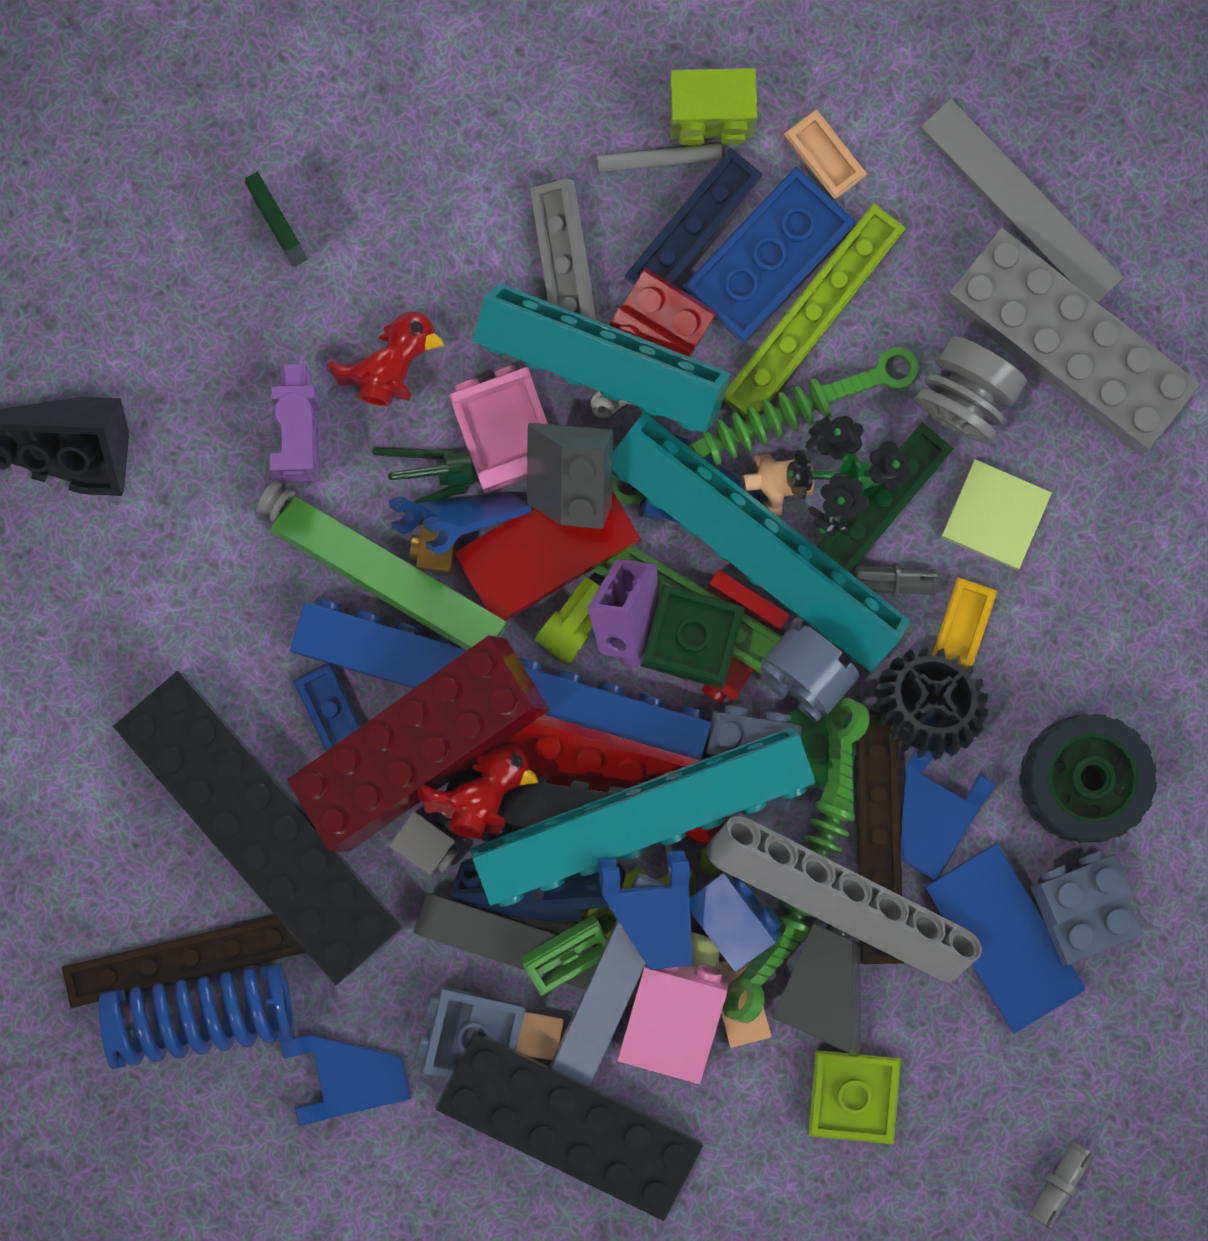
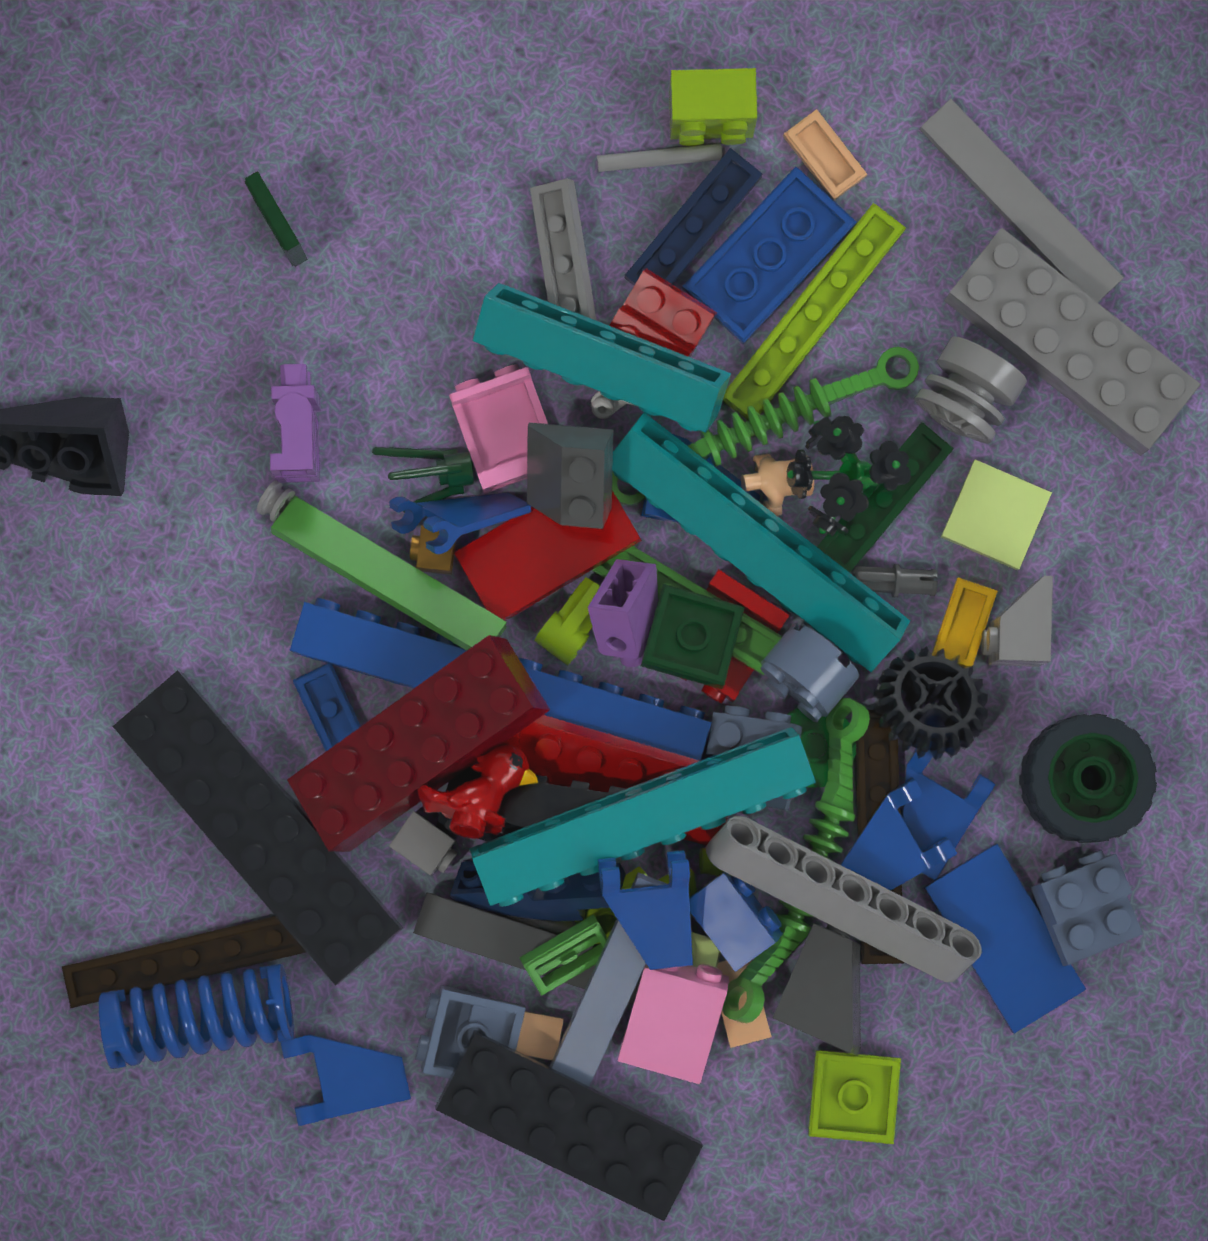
red animal [326,312,444,407] -> none
light grey pin [1028,1141,1095,1230] -> none
none -> blue flag [840,778,957,891]
none -> light grey slope [981,575,1053,667]

